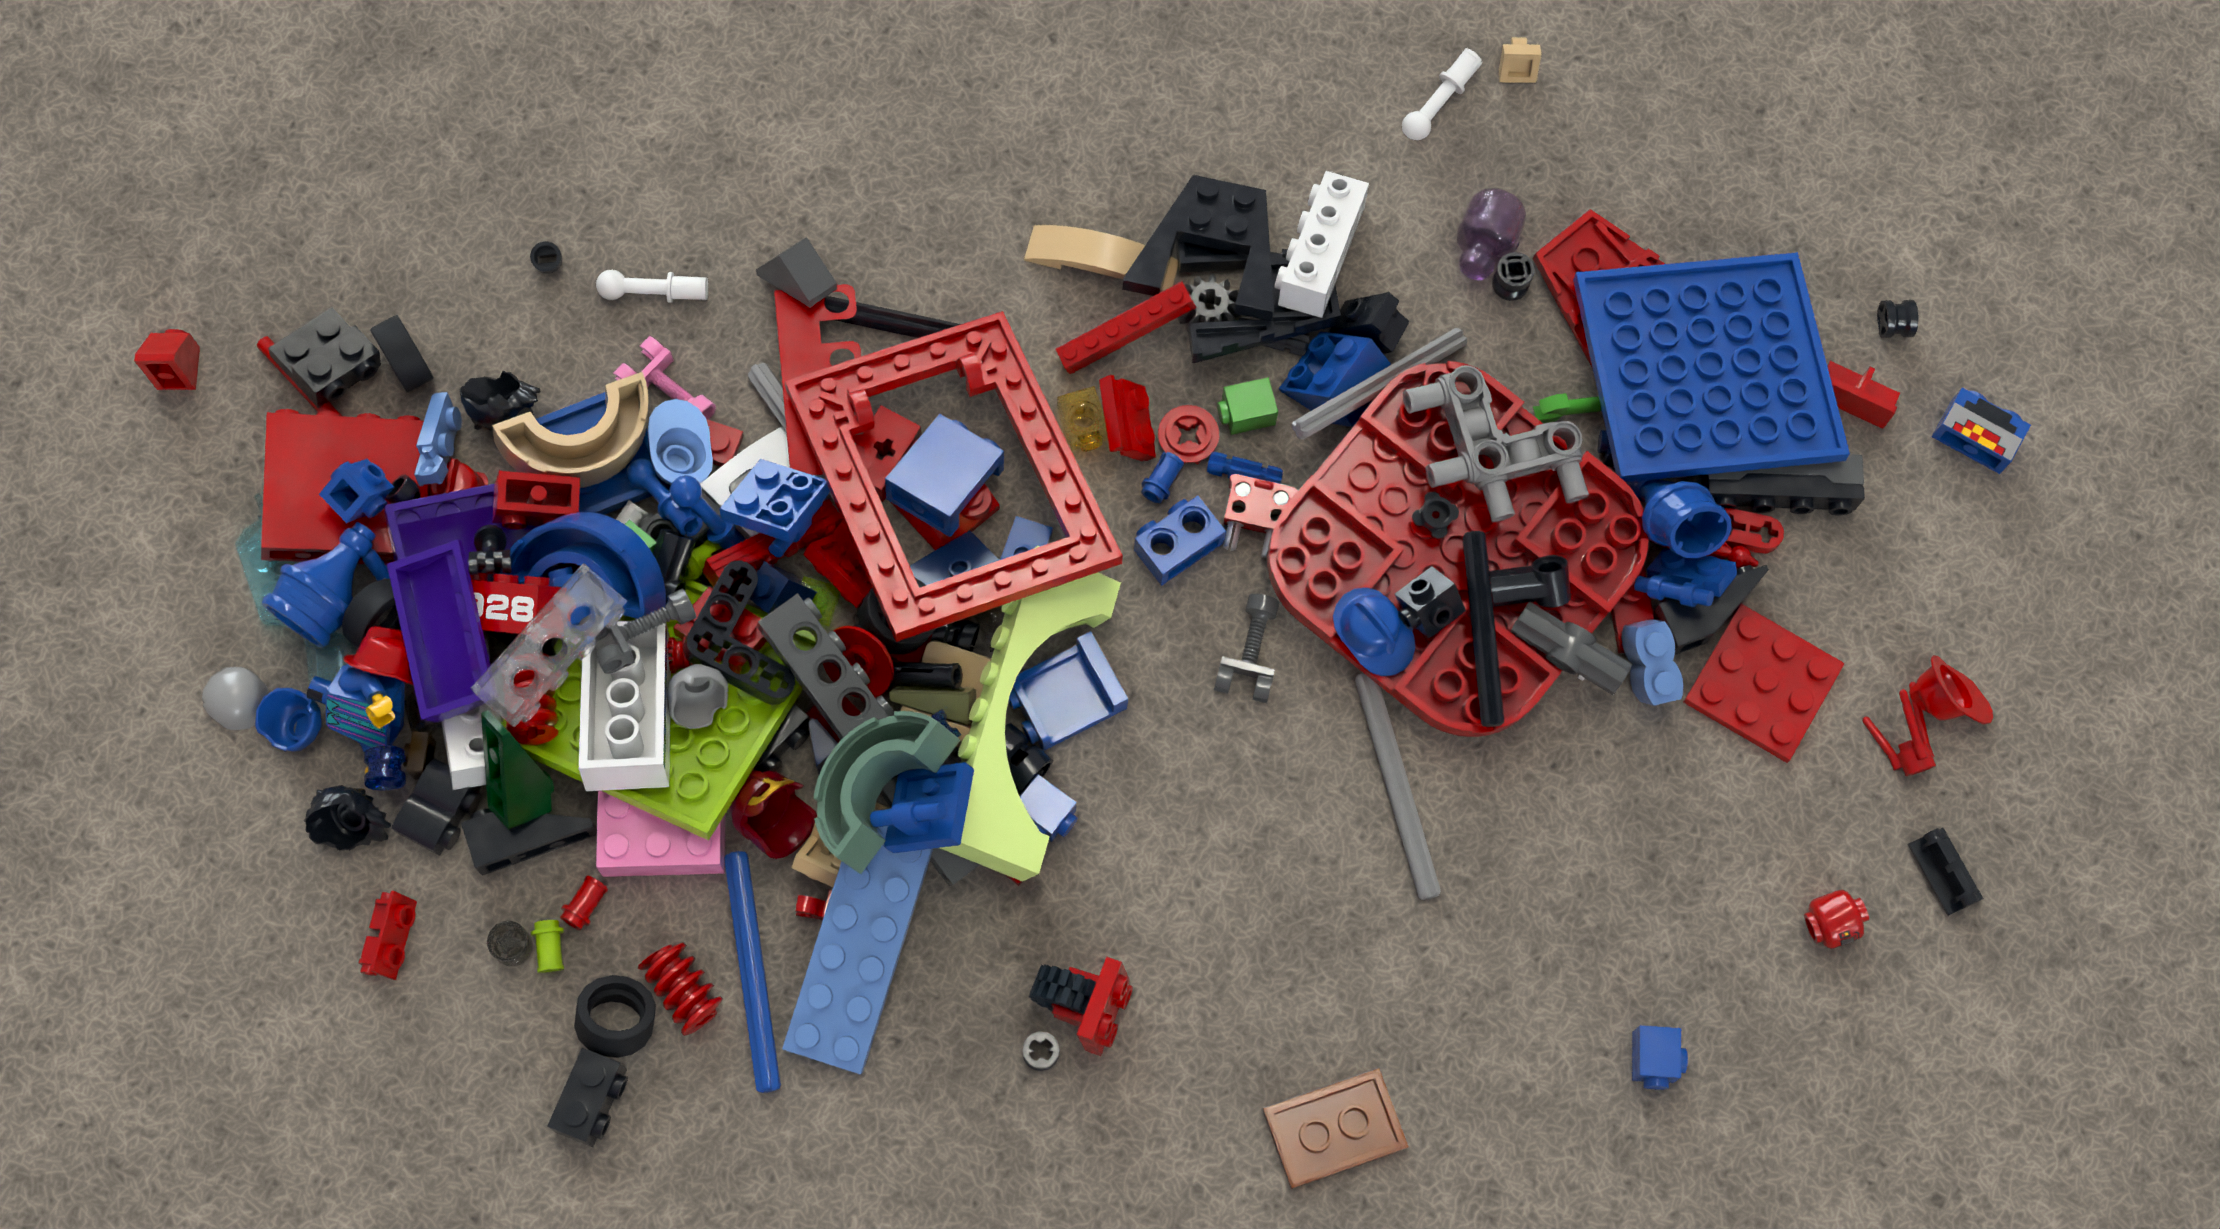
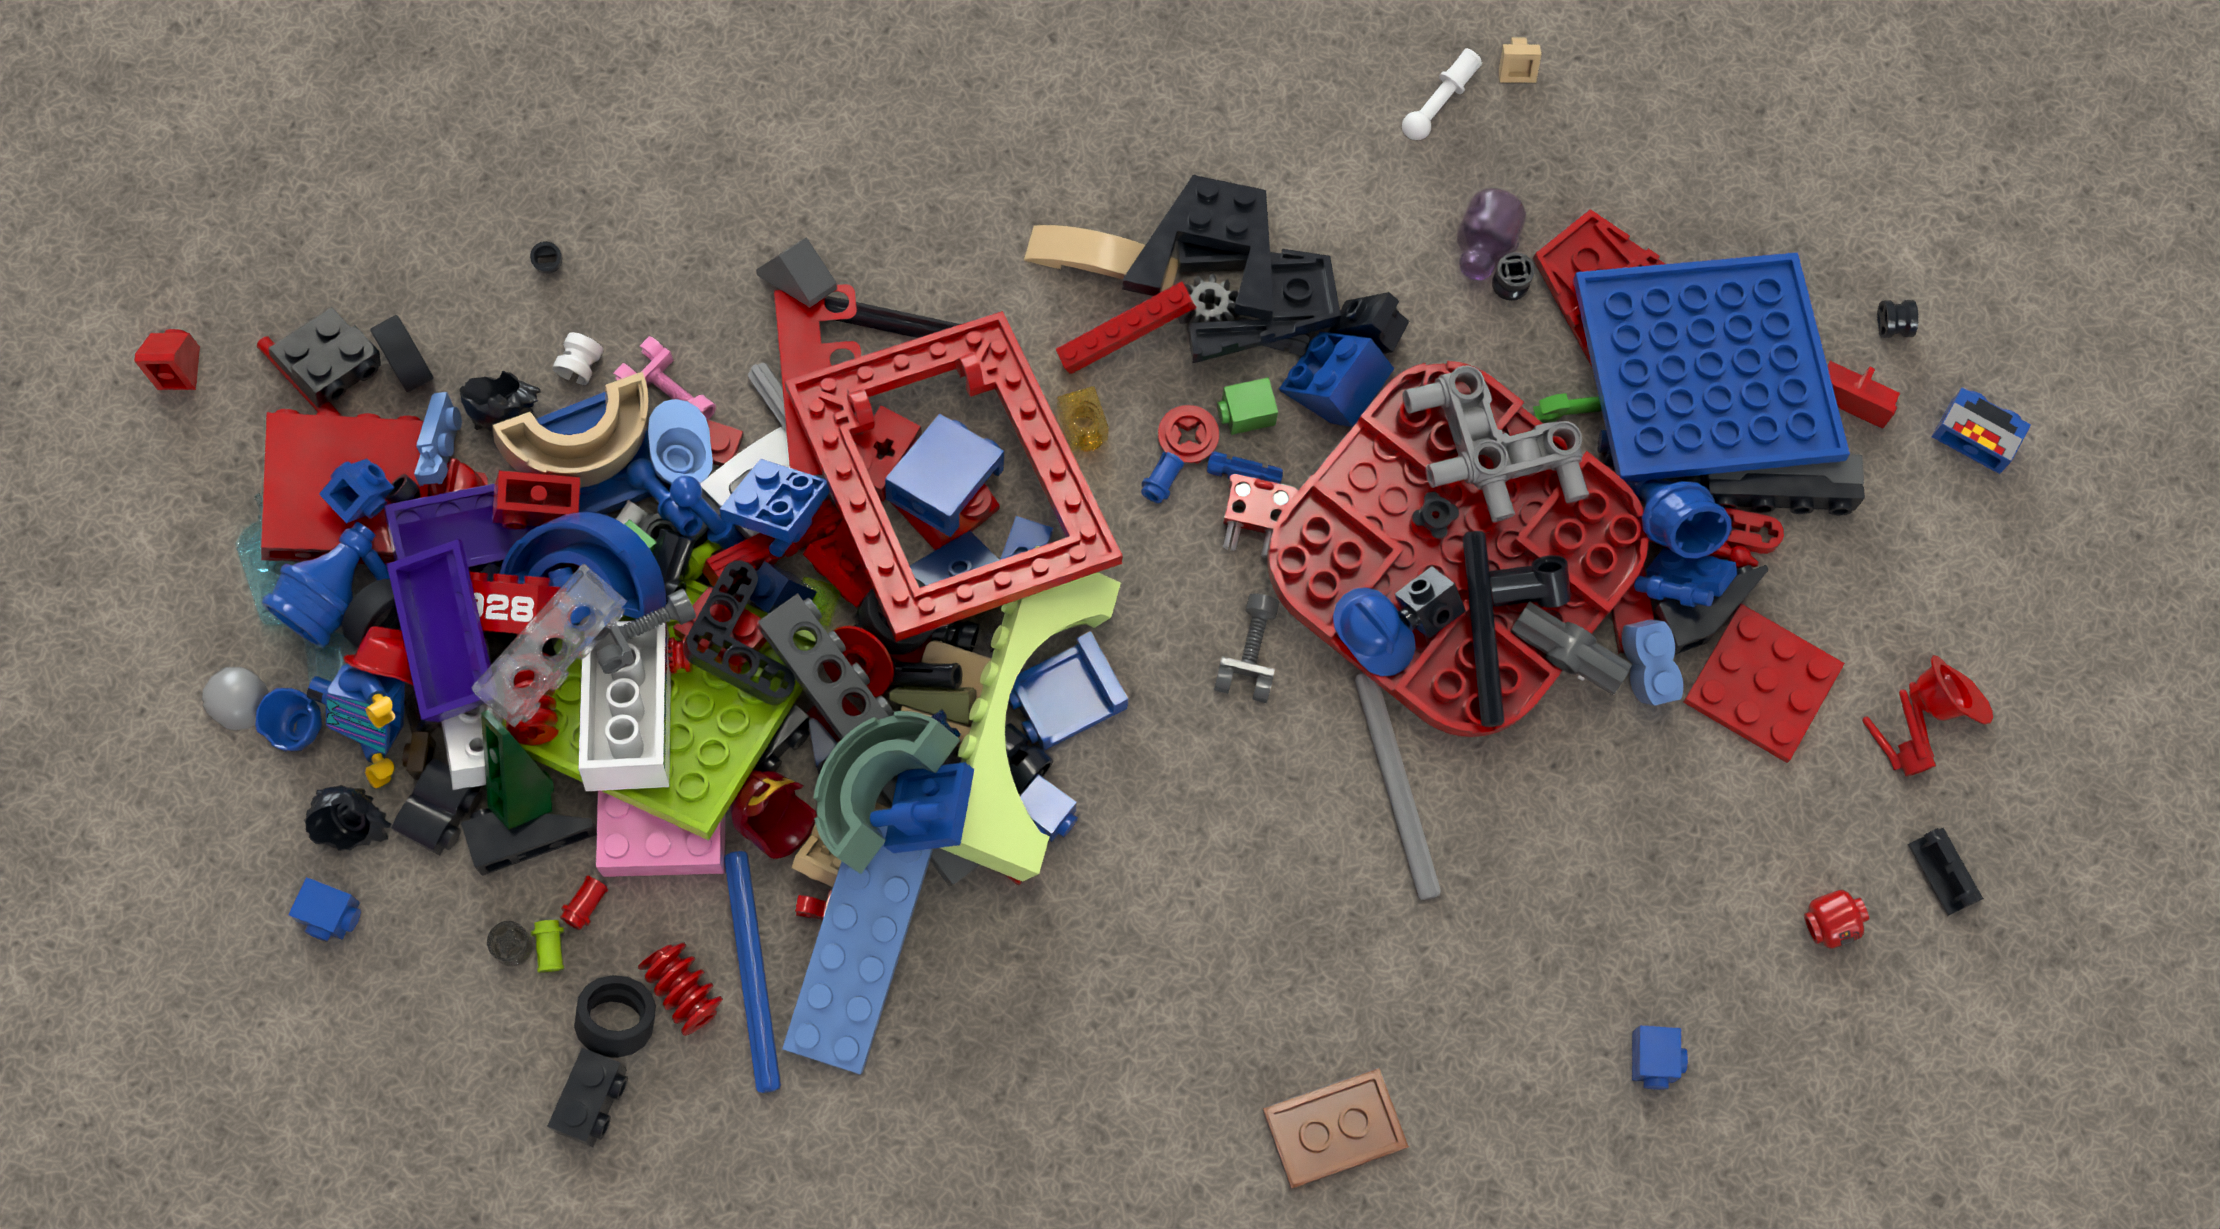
red hinge [358,891,417,980] -> none
clear blue wheel [364,745,406,791] -> none
black hinge [469,524,511,575] -> none
white pin [596,270,708,303] -> none
light grey hair [667,664,728,729] -> none
bush [1022,1031,1060,1071] -> none
red plate [1028,956,1133,1056] -> none
red plate [1099,374,1156,461] -> none
brick [1134,495,1226,586] -> none
white brick [1275,171,1369,318] -> none
light grey axle [1292,328,1467,440] -> none
none -> blue brick [288,877,361,942]
none -> white wheel [552,332,603,385]

